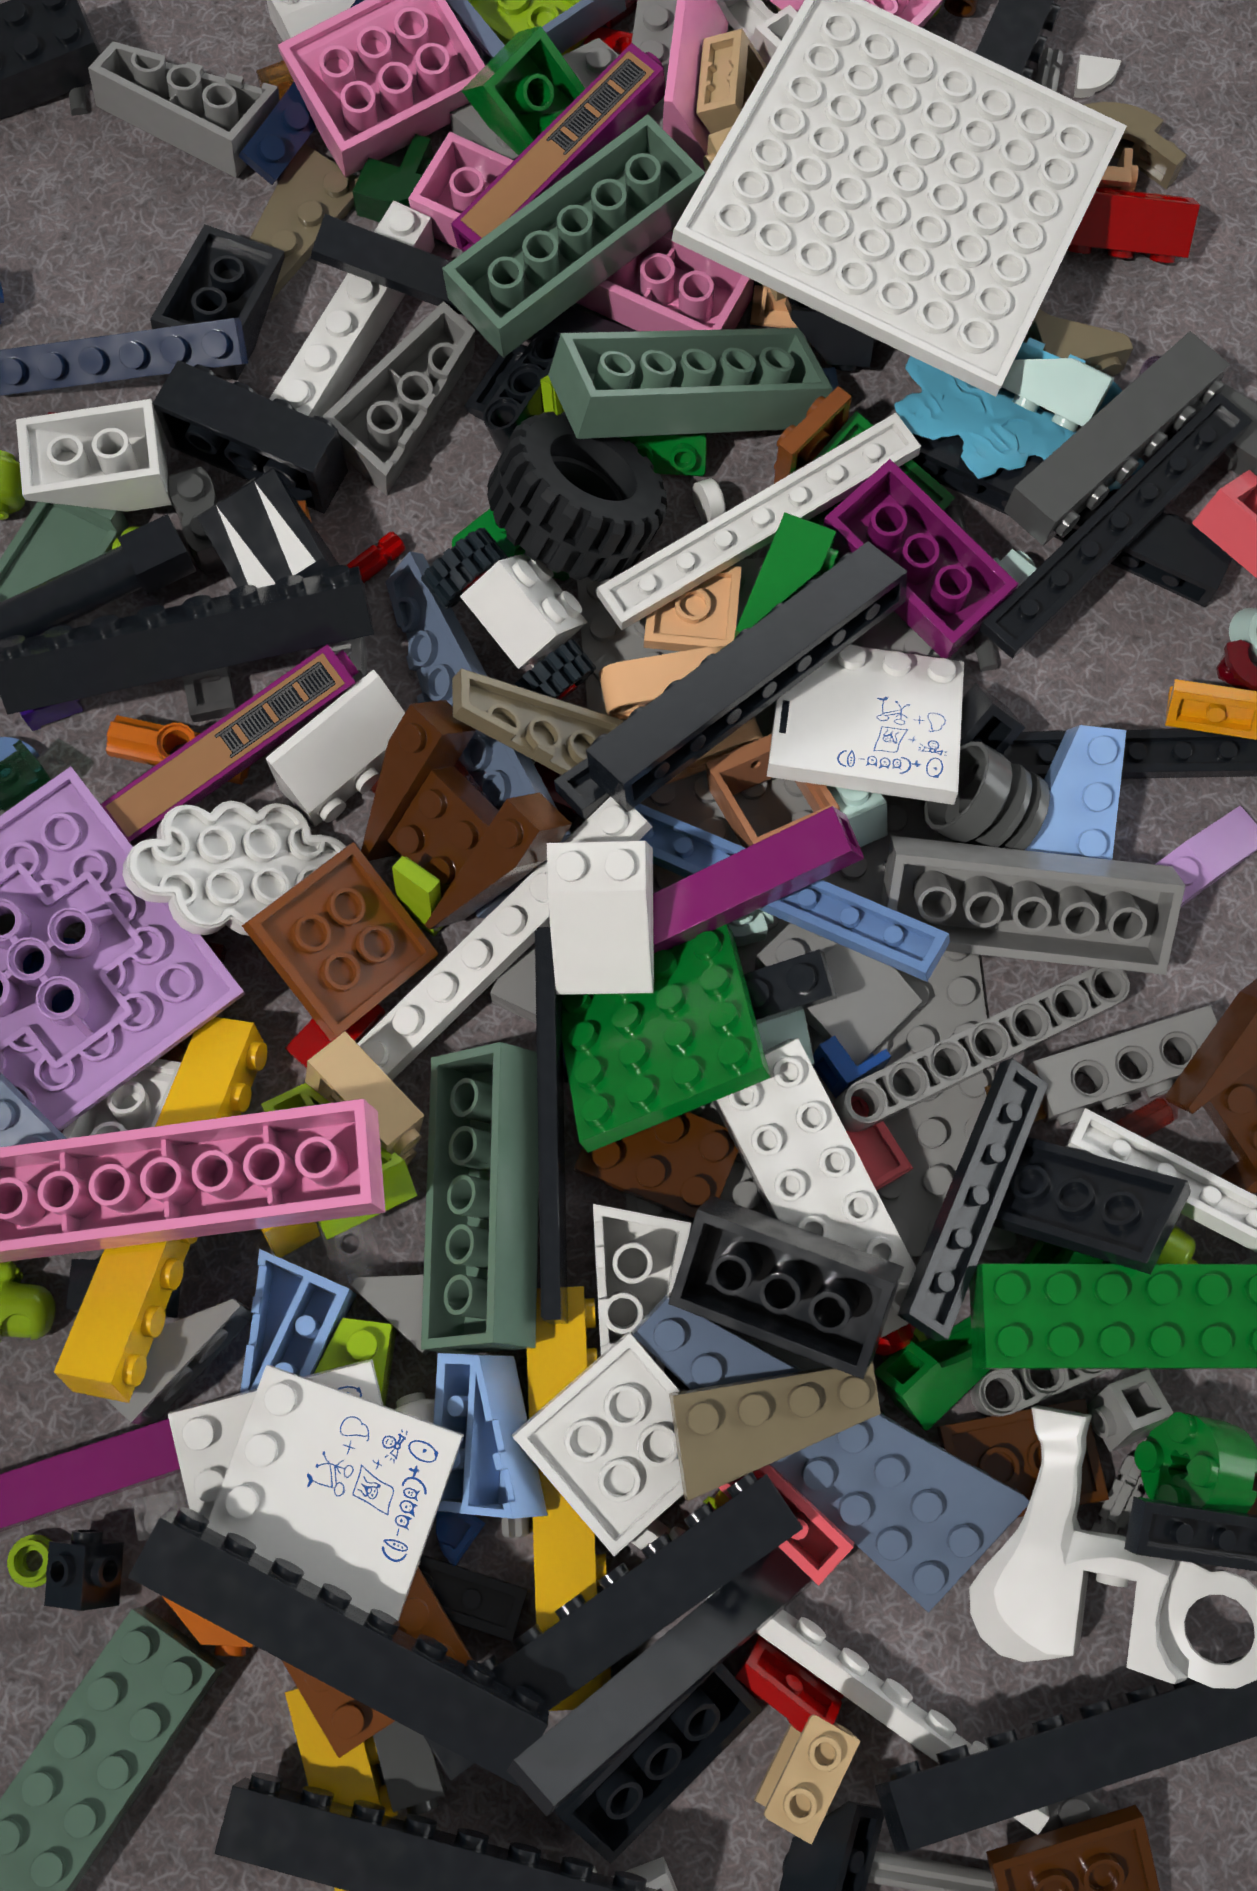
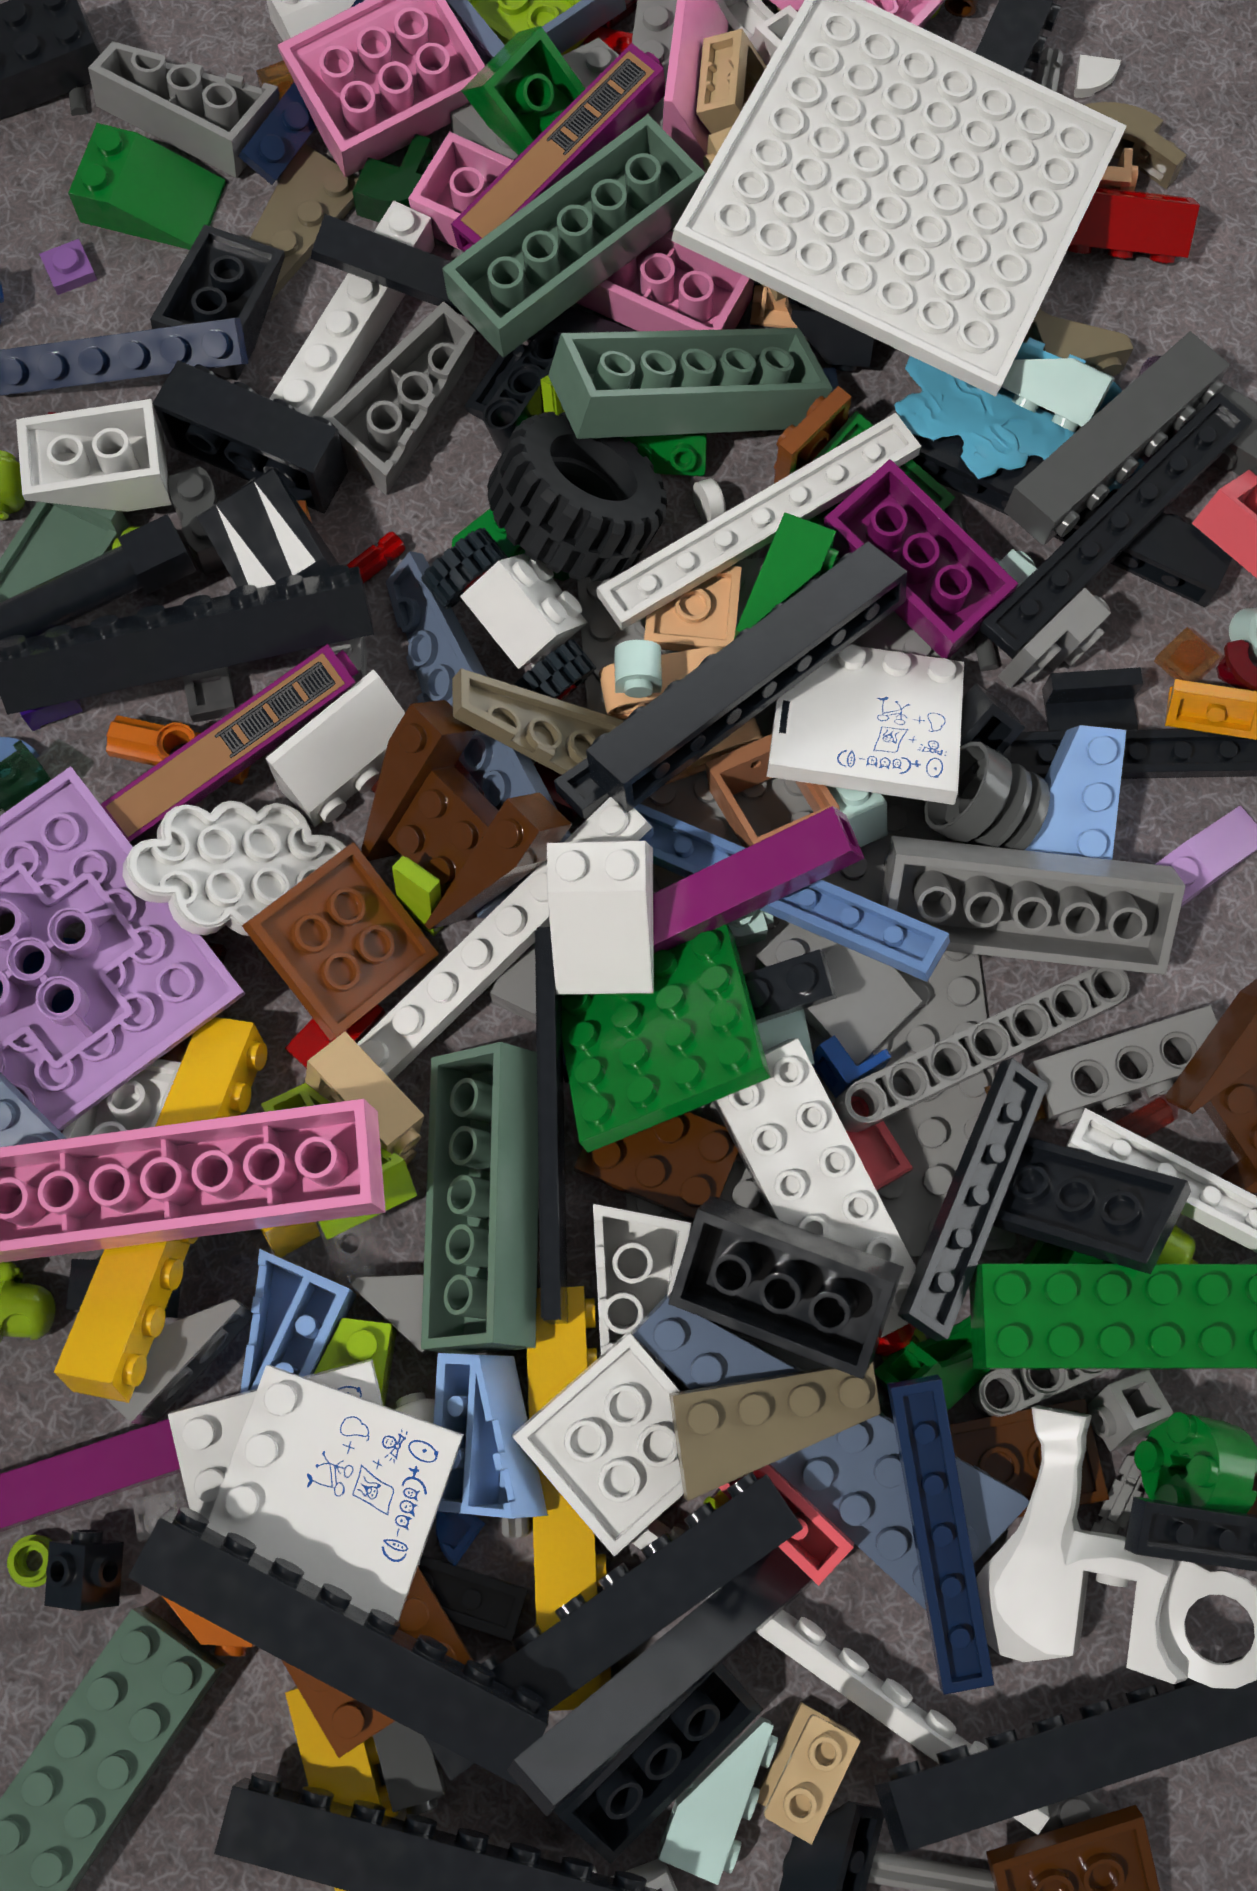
red plate [735,1634,844,1733] -> none
none -> medium lavender plate [39,239,97,295]
none -> green slope [68,123,226,250]
none -> light aqua plate [614,640,662,698]
none -> light aqua slope [657,1717,778,1885]
none -> dark blue plate [887,1374,994,1695]
none -> light grey plate [997,588,1111,688]
none -> black panel [1042,667,1143,731]
none -> clear orange plate [1154,627,1220,682]

